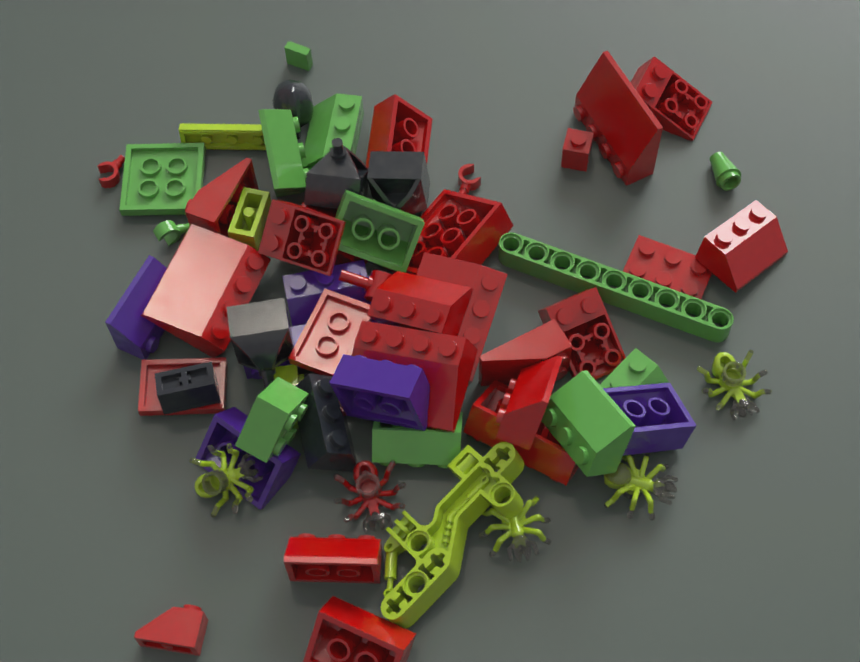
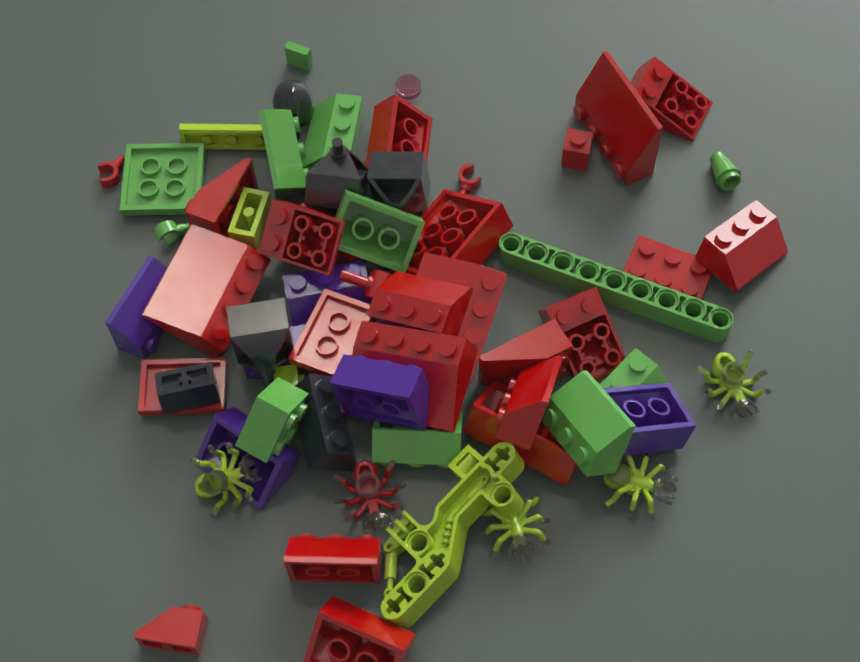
none -> clear pink tile [395,74,421,100]

